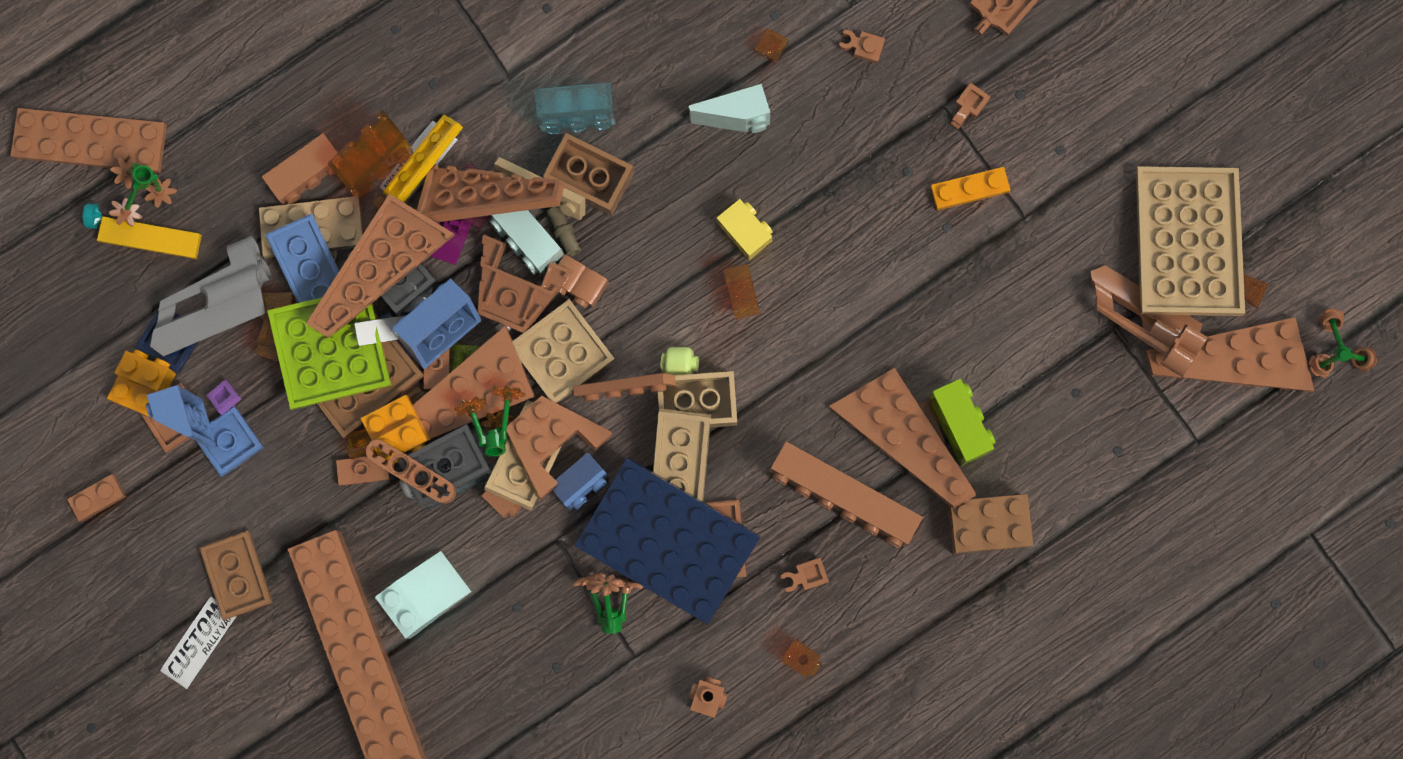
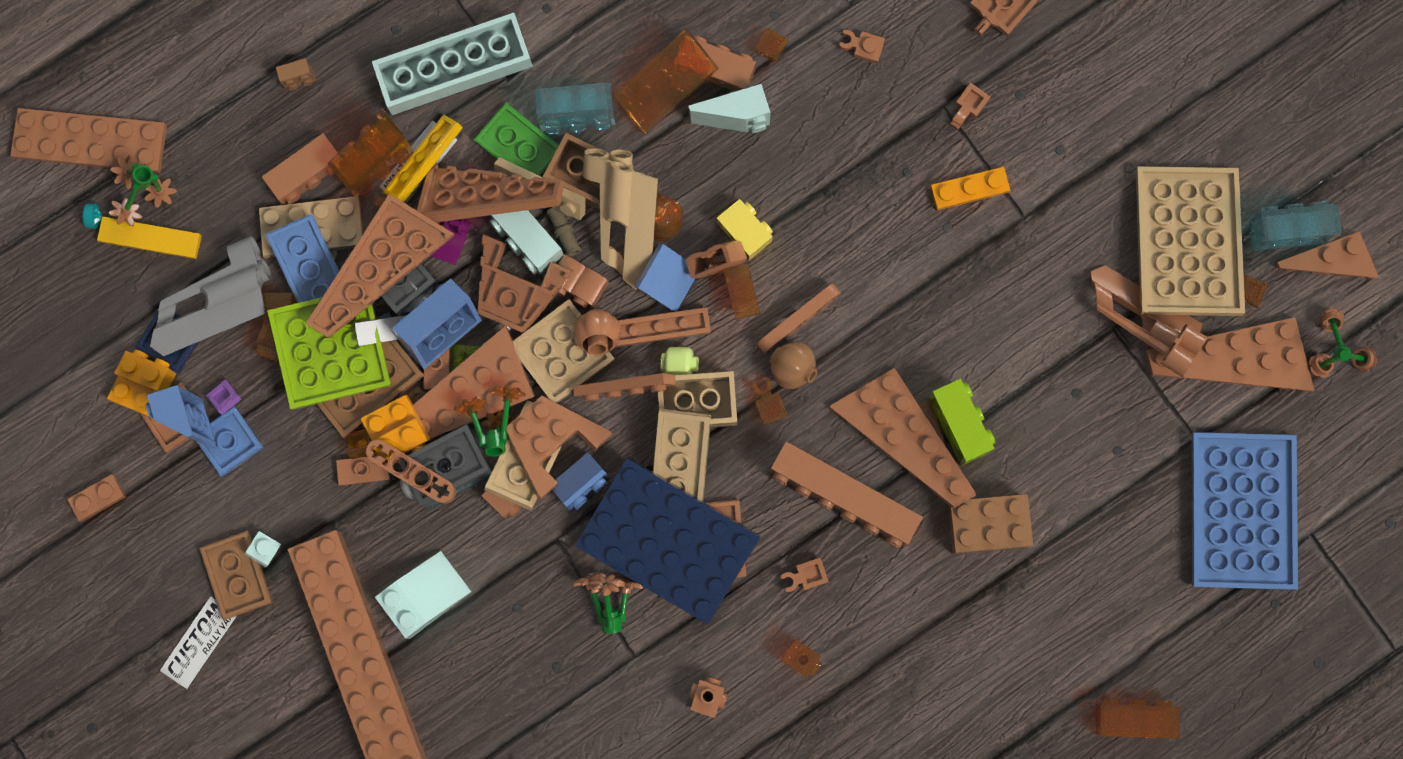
none -> light aqua plate [244,531,281,567]
none -> medium nougat piece [276,58,316,91]
none -> light aqua brick [372,13,533,115]
none -> bright green tile [474,102,559,176]
none -> nougat plant [574,309,621,356]
none -> tan panel [583,148,658,290]
none -> nougat plate [609,307,711,348]
none -> clear orange plate [614,29,719,134]
none -> medium blue tile [635,243,695,312]
none -> clear orange plant [653,194,683,242]
none -> nougat brick [675,35,756,92]
none -> nougat brick [686,241,747,278]
none -> clear orange plate [753,378,788,426]
none -> nougat beam [757,283,841,354]
none -> medium nougat plant [770,342,817,389]
none -> clear orange brick [1096,699,1180,739]
none -> medium blue plate [1191,432,1298,590]
none -> clear light blue brick [1248,201,1342,251]
none -> nougat wing [1275,231,1378,279]

